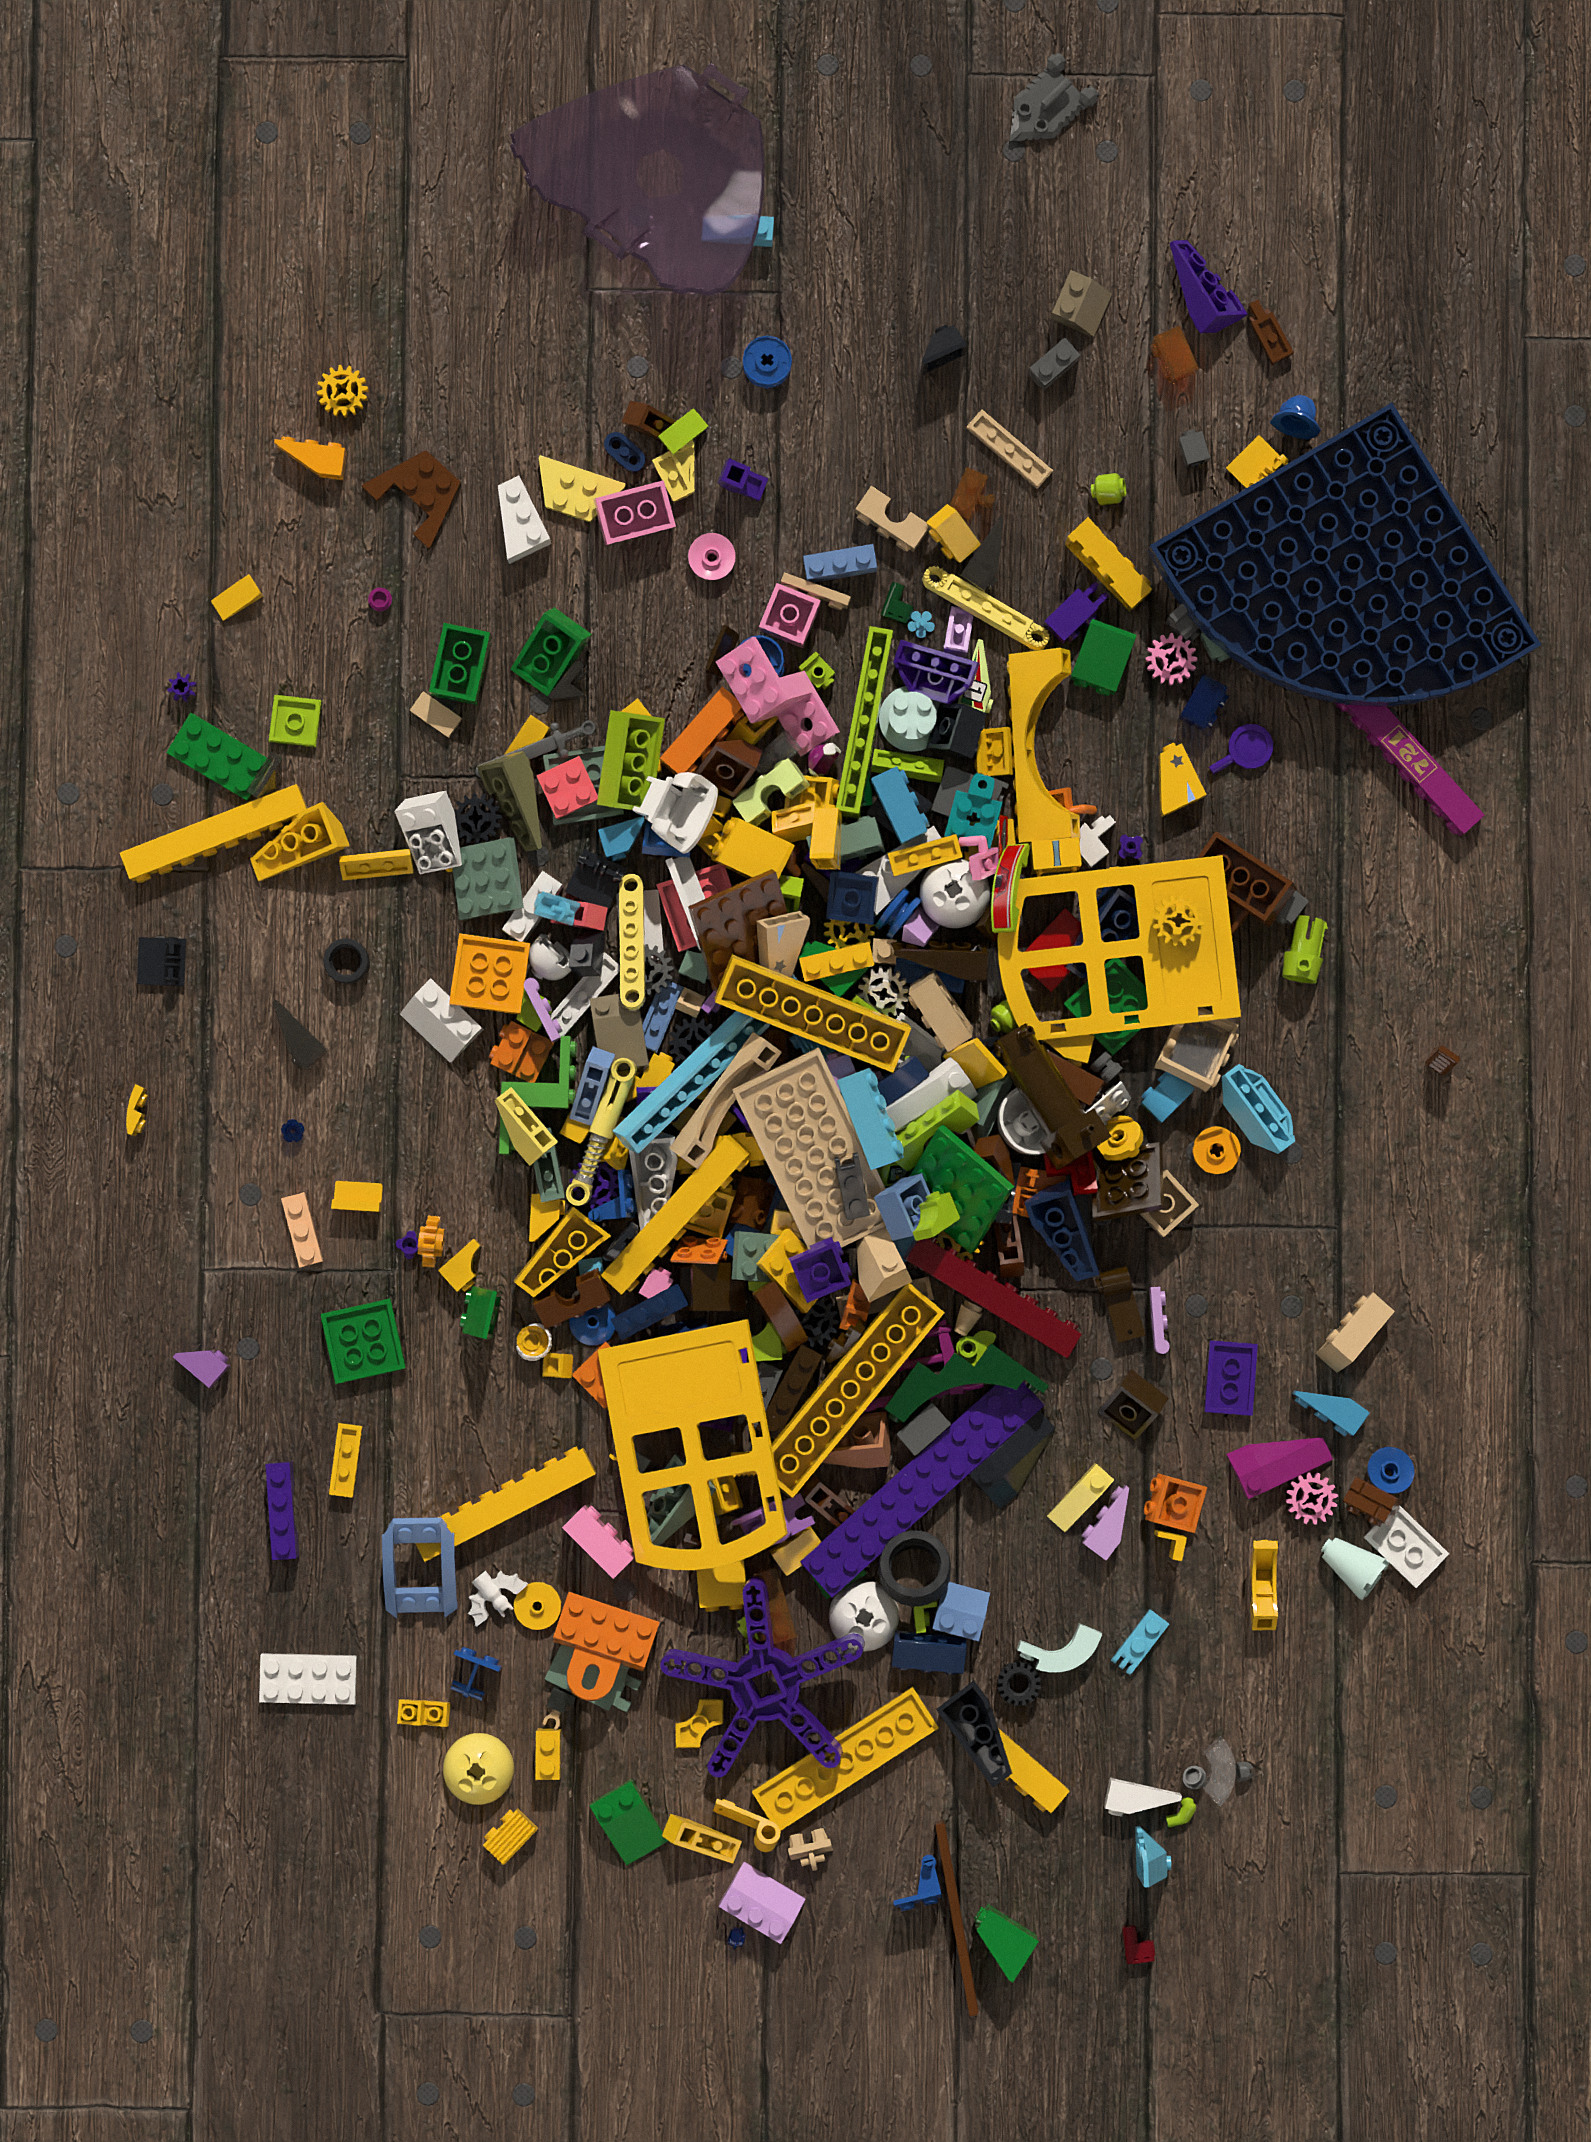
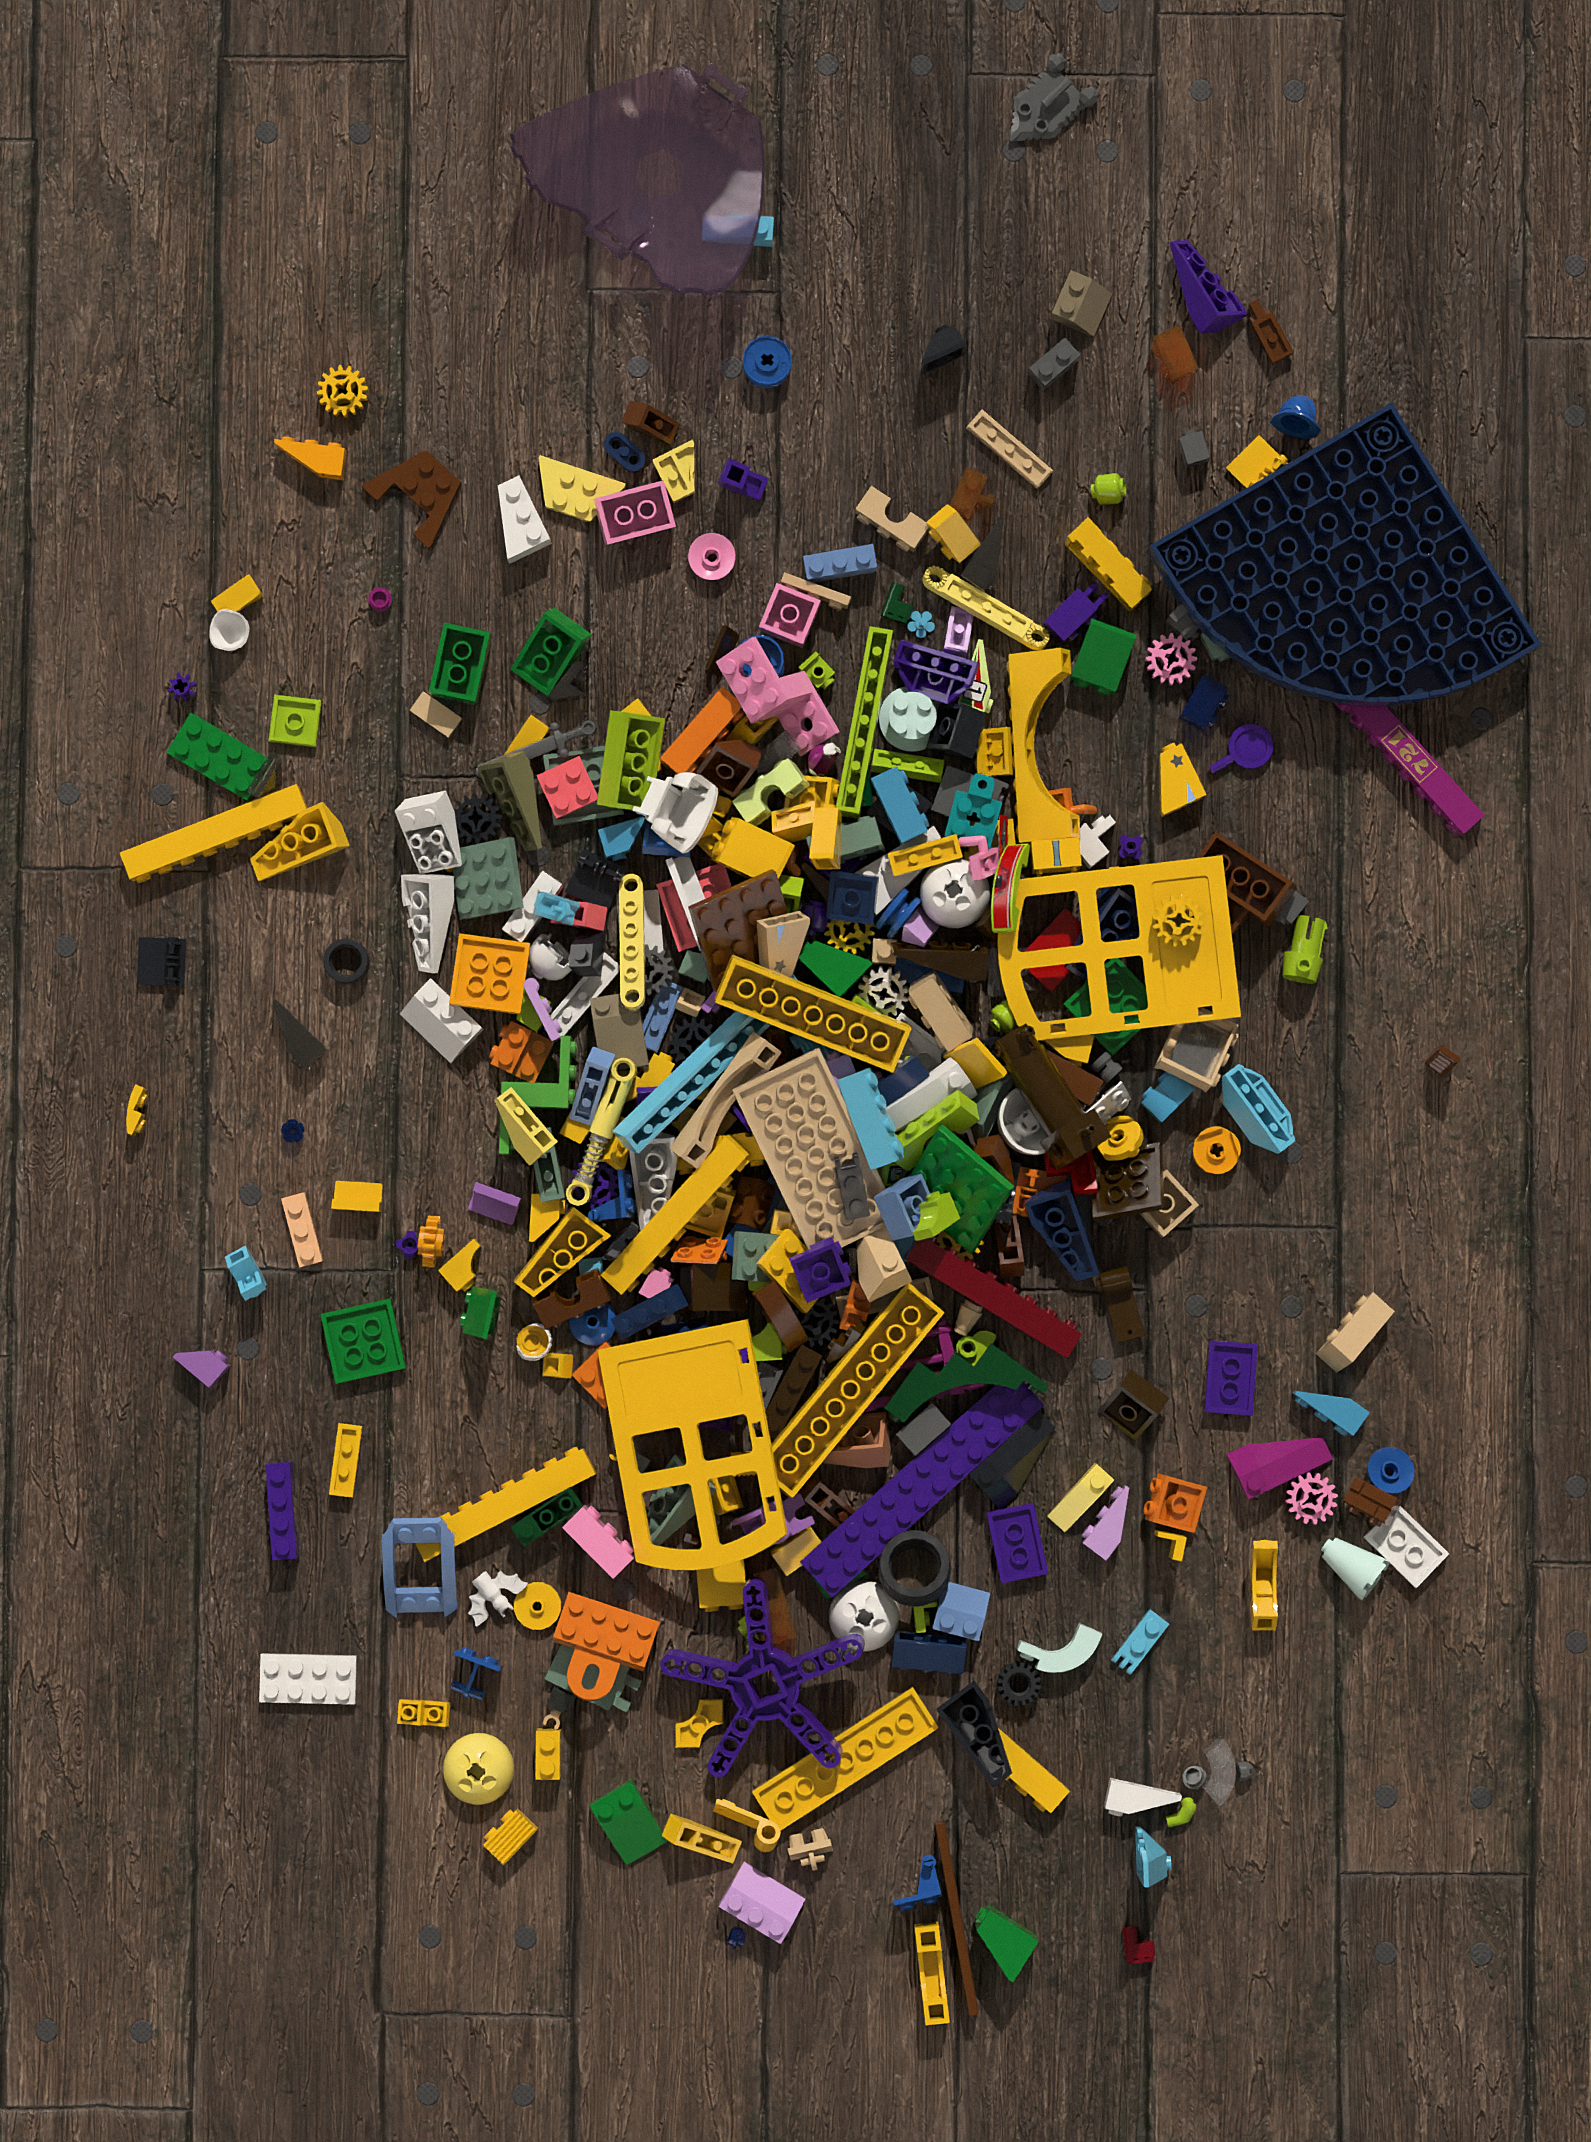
yellow plate [339,849,413,880] -> none
lime slope [658,408,709,455] -> none
yellow plate [799,942,875,982] -> none
lavender plate [1149,1287,1170,1354] -> none
none -> white helmet [209,609,249,651]
none -> medium azure brick [225,1245,267,1301]
none -> white wedge [401,874,454,973]
none -> medium lavender panel [468,1182,522,1225]
none -> dark green slope [511,1487,583,1547]
none -> dark purple head [800,900,829,936]
none -> yellow arch [914,1922,950,2025]
none -> dark purple plate [986,1503,1048,1583]

